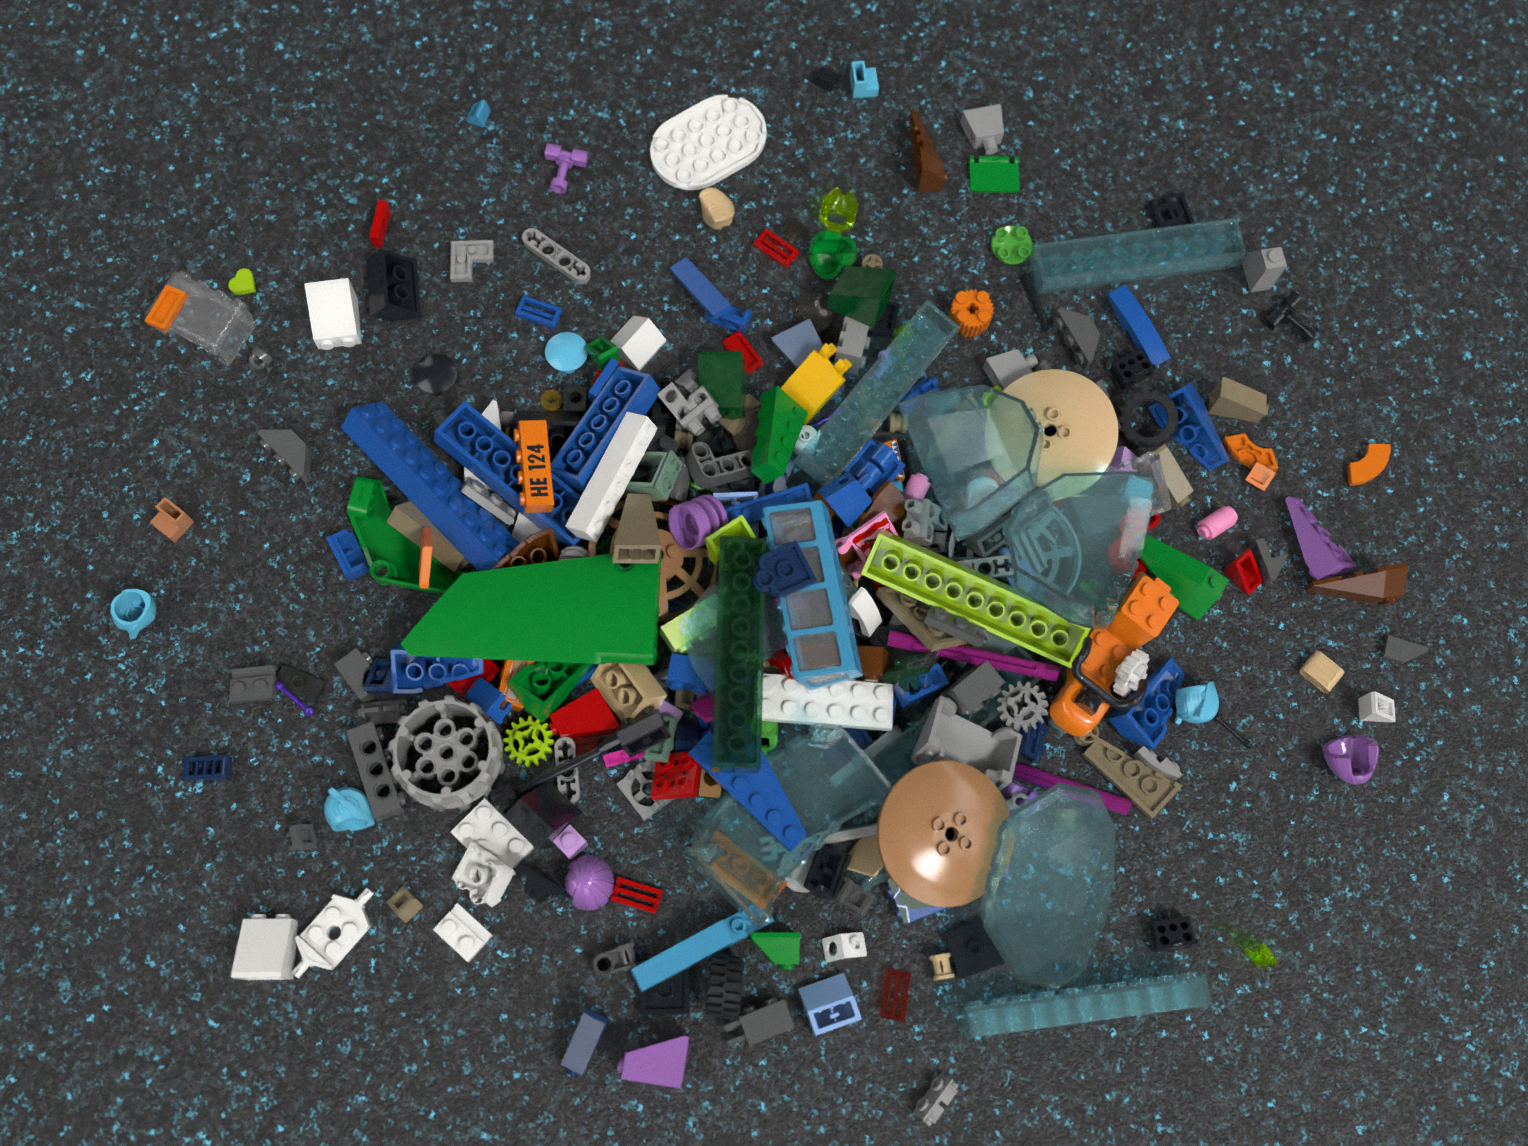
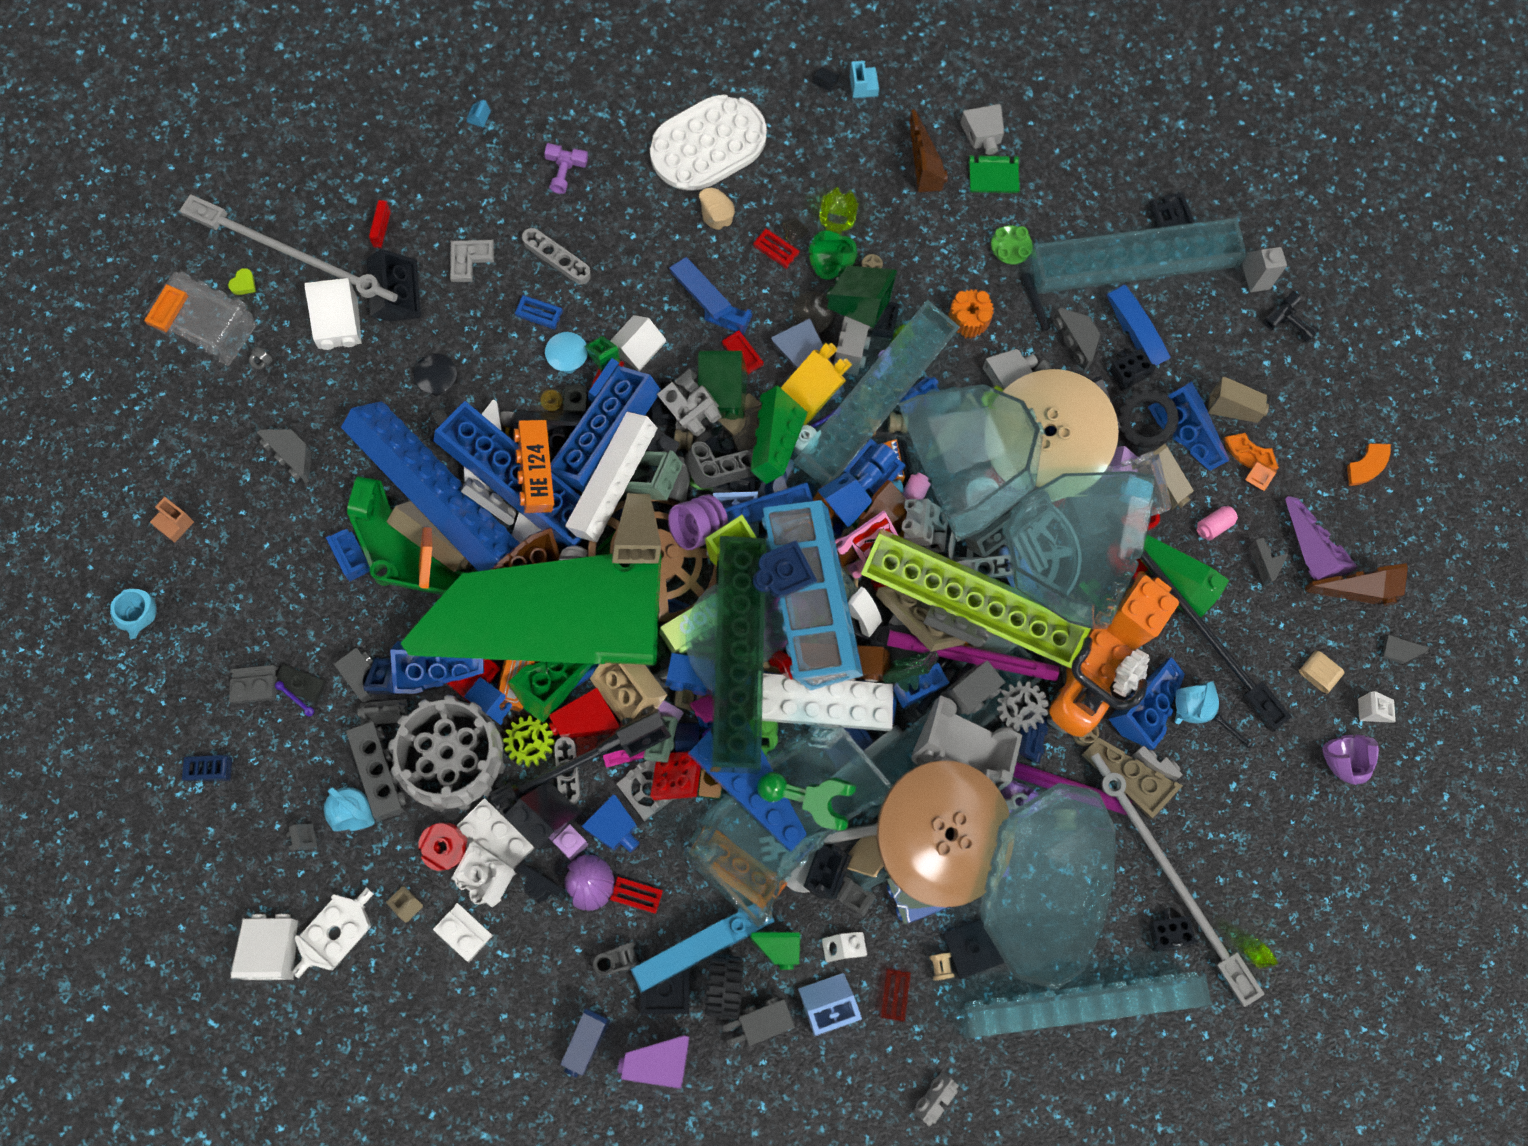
red slope [1223,548,1263,595] -> none
none -> light grey bar [179,194,398,302]
none -> plate [418,822,468,871]
none -> blue torso [582,794,640,853]
none -> green piece [757,772,856,831]
none -> light grey bar [1090,753,1265,1007]
none -> black bar [1105,510,1292,731]

